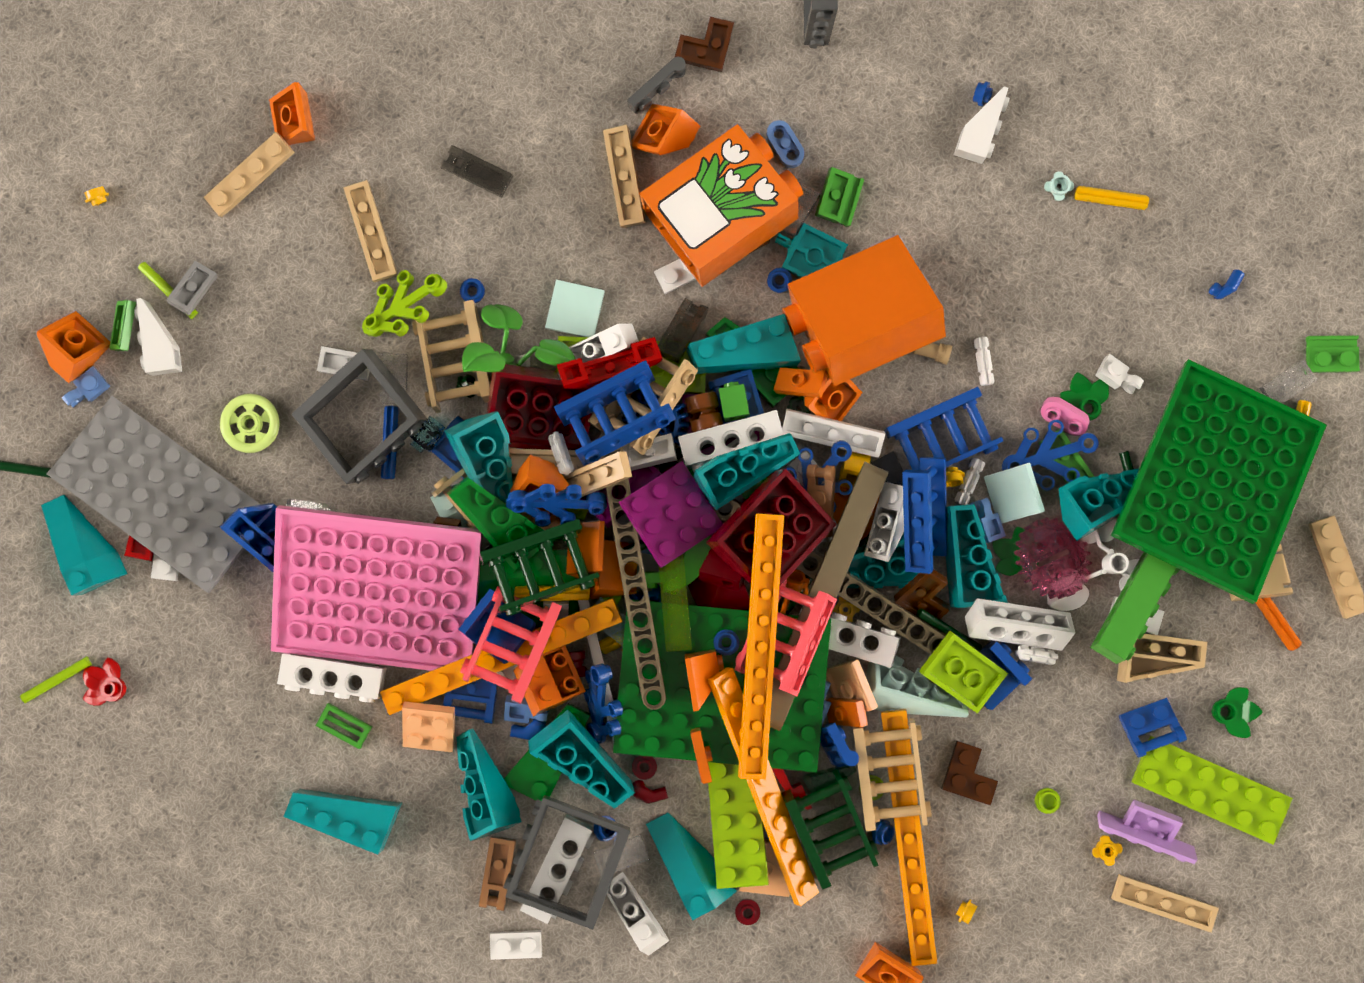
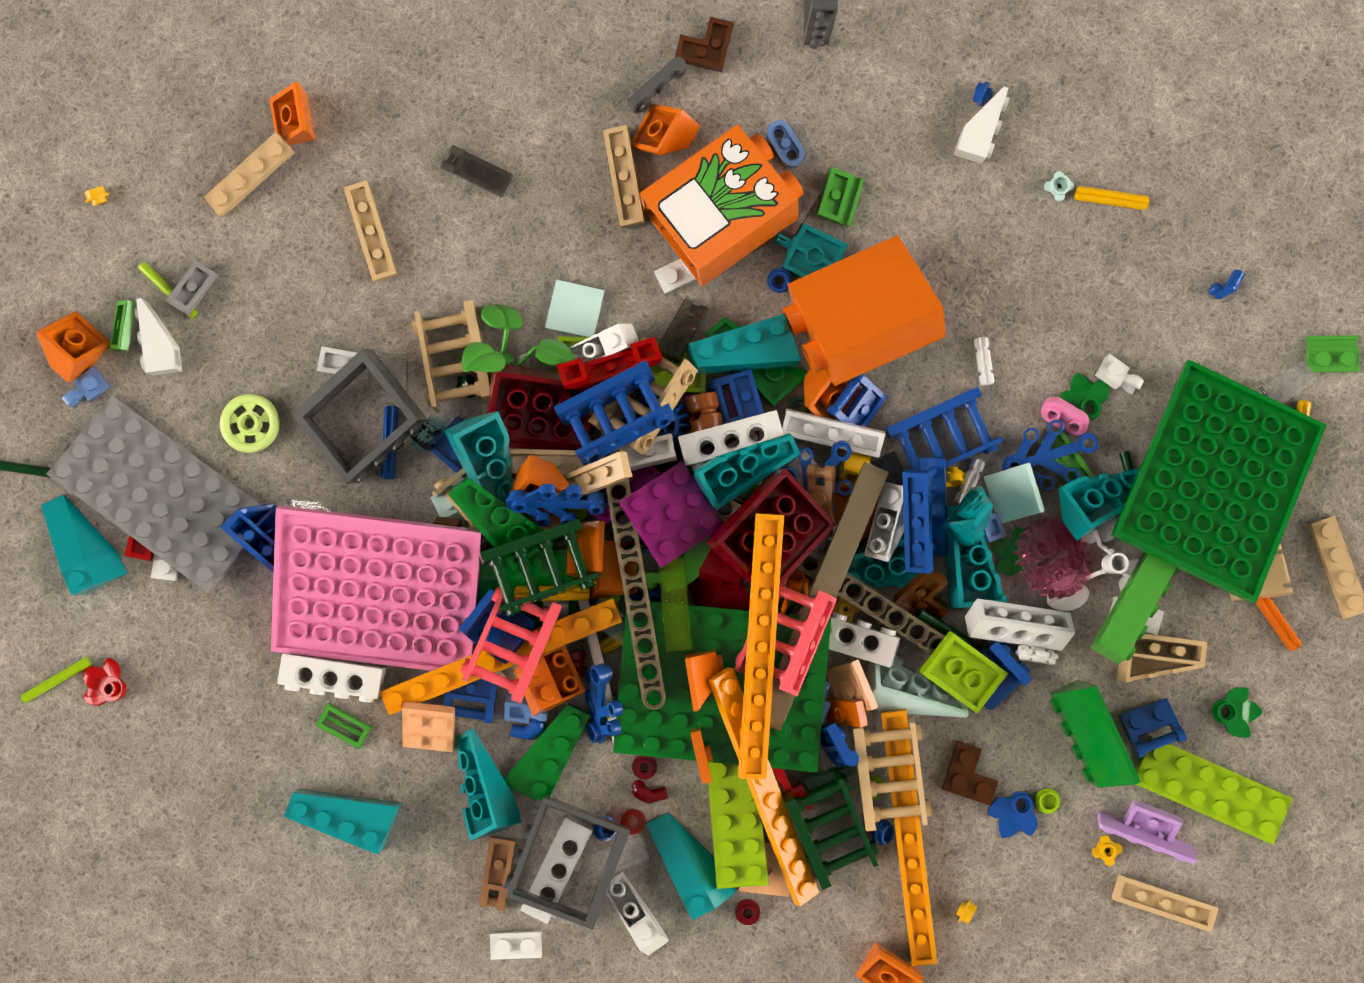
lime plant [362,270,447,337] -> none
blue plate [460,278,485,303] -> none
teal wedge [528,710,635,809] -> none
white axle [548,431,574,476] -> none
blue plate [713,629,739,655] -> none
bright green brick [719,382,750,422] -> none
orange plate [773,367,828,398] -> none
tan pin [913,343,952,365] -> none
none -> clear red plate [621,809,646,835]
none -> blue plate [826,374,887,427]
none -> teal wedge [941,486,993,546]
none -> blue plate [987,791,1038,838]
none -> green slope [1049,680,1141,788]

